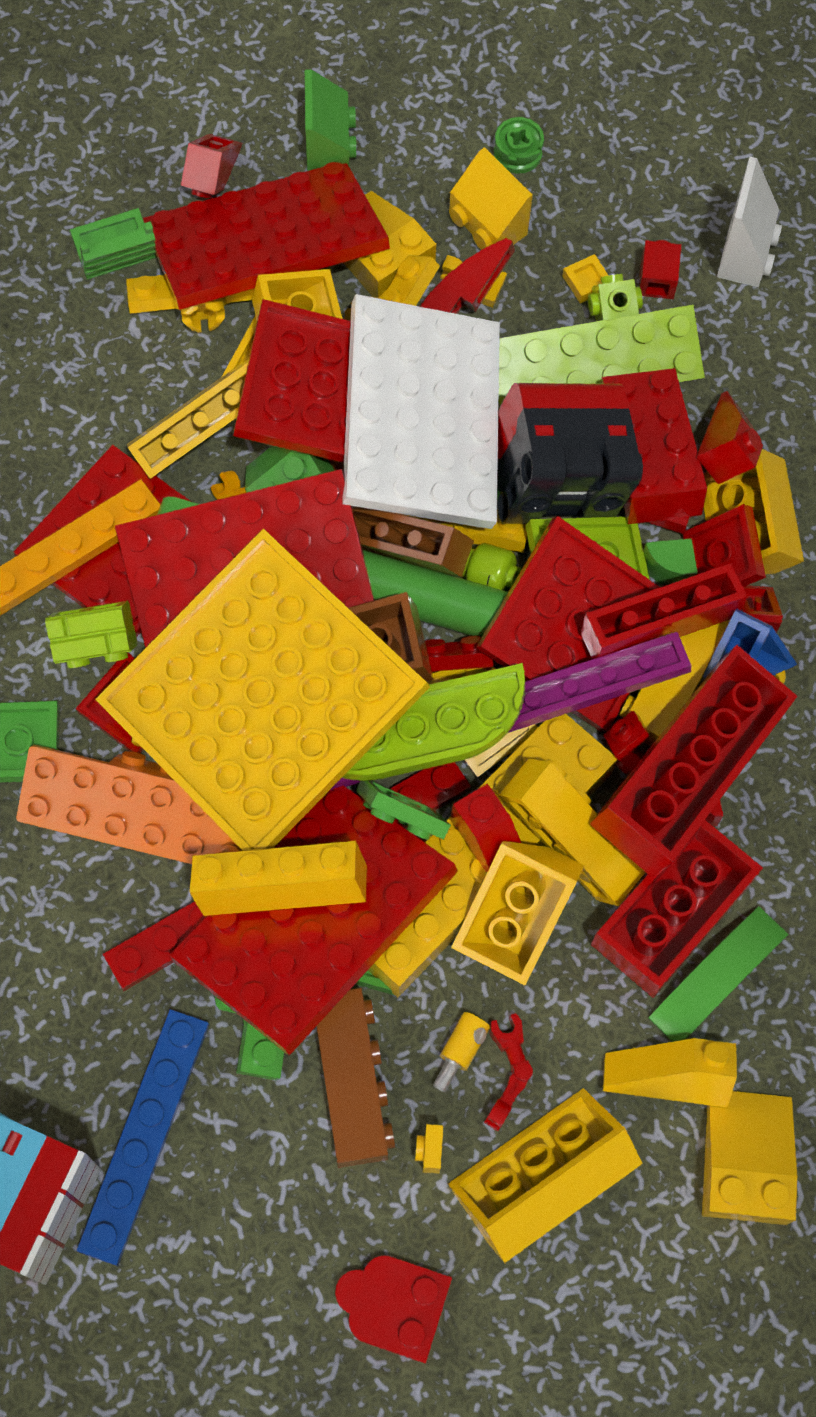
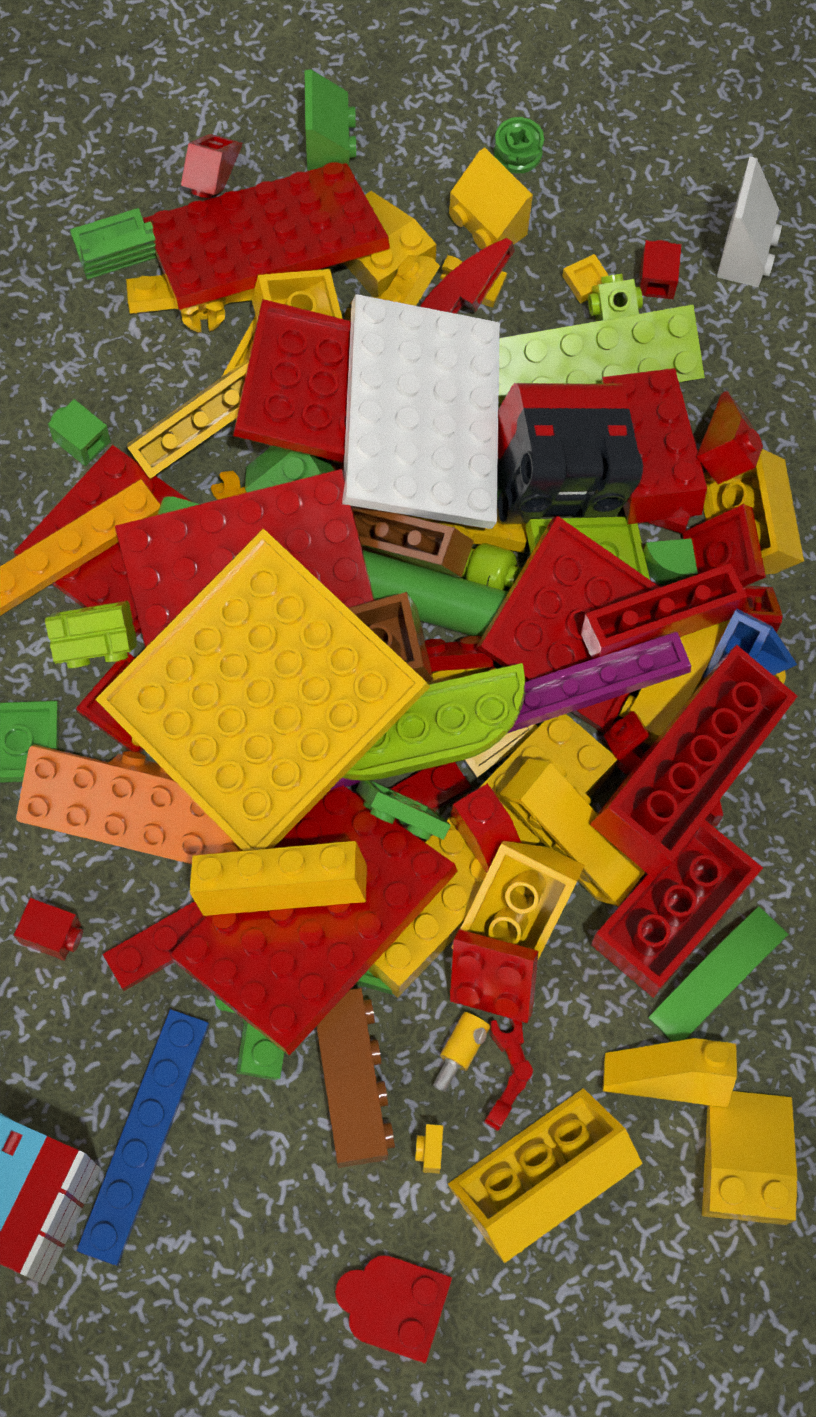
none -> red brick [14,898,83,961]
none -> bright green brick [48,399,111,466]
none -> red plate [450,929,539,1023]

